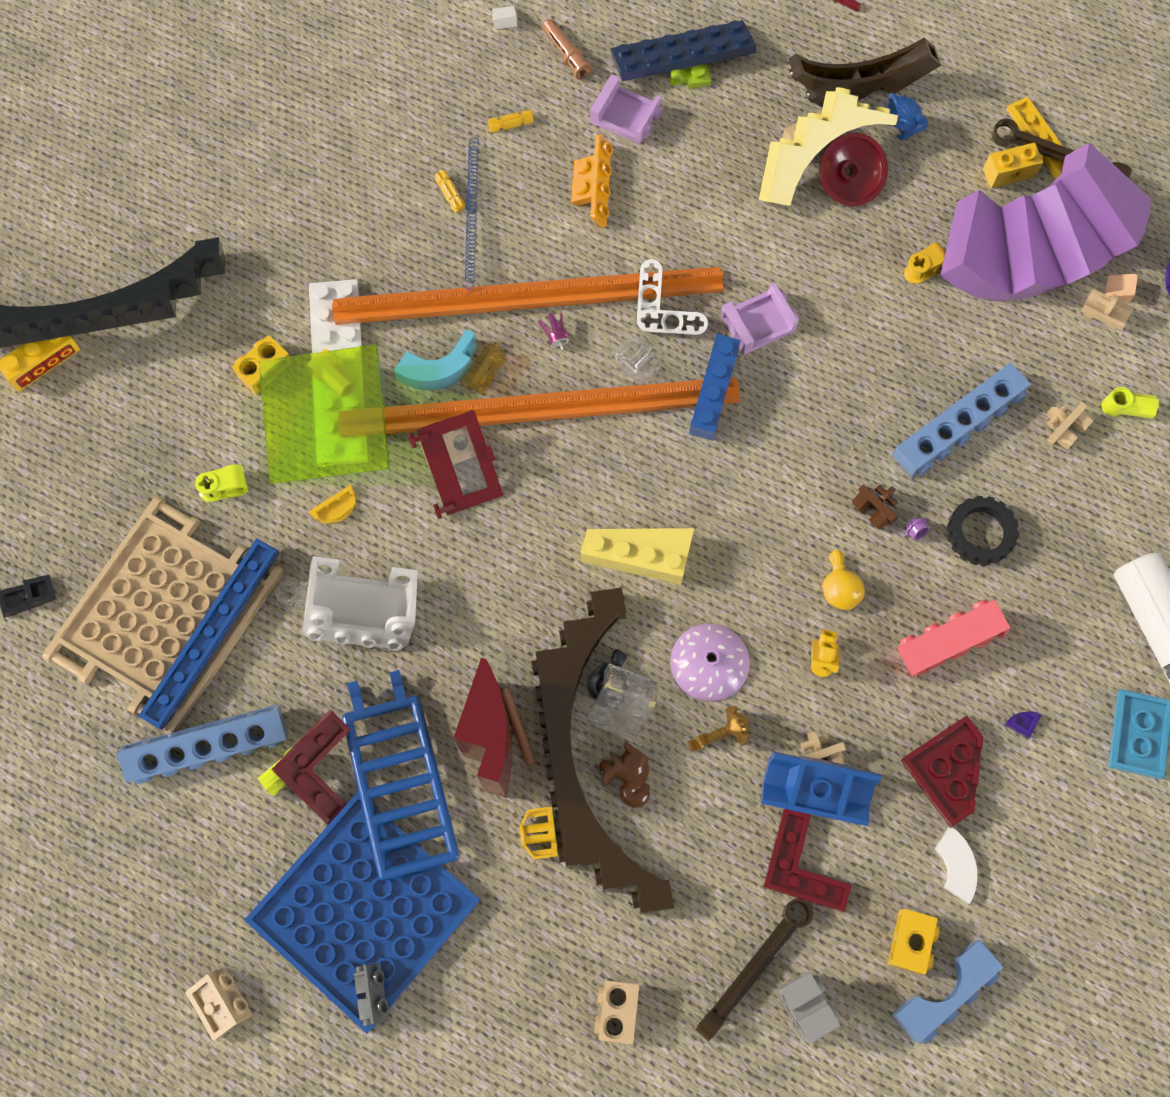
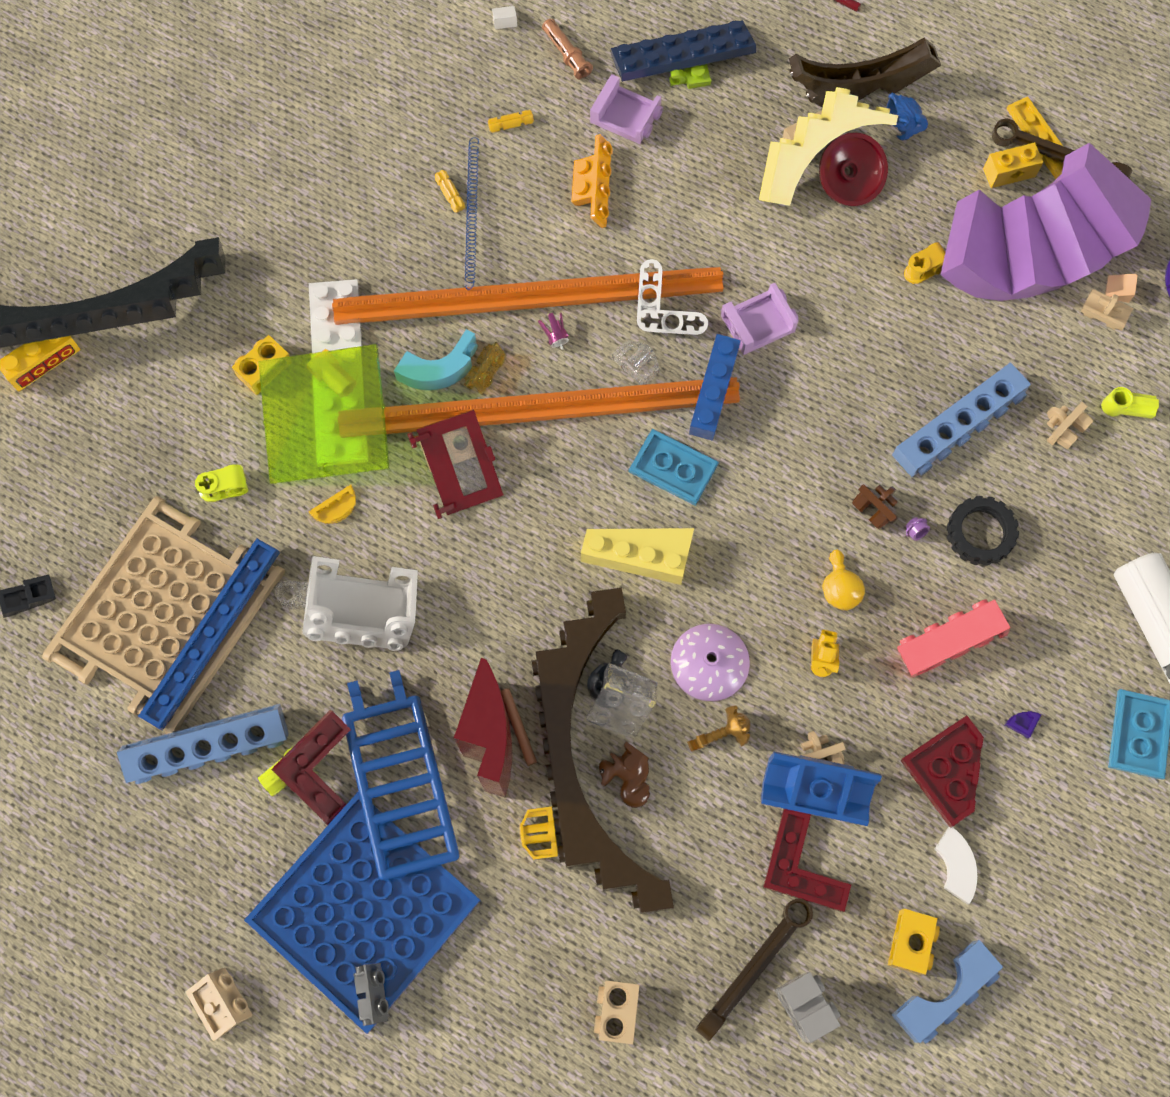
none -> dark azure tile [629,429,719,506]

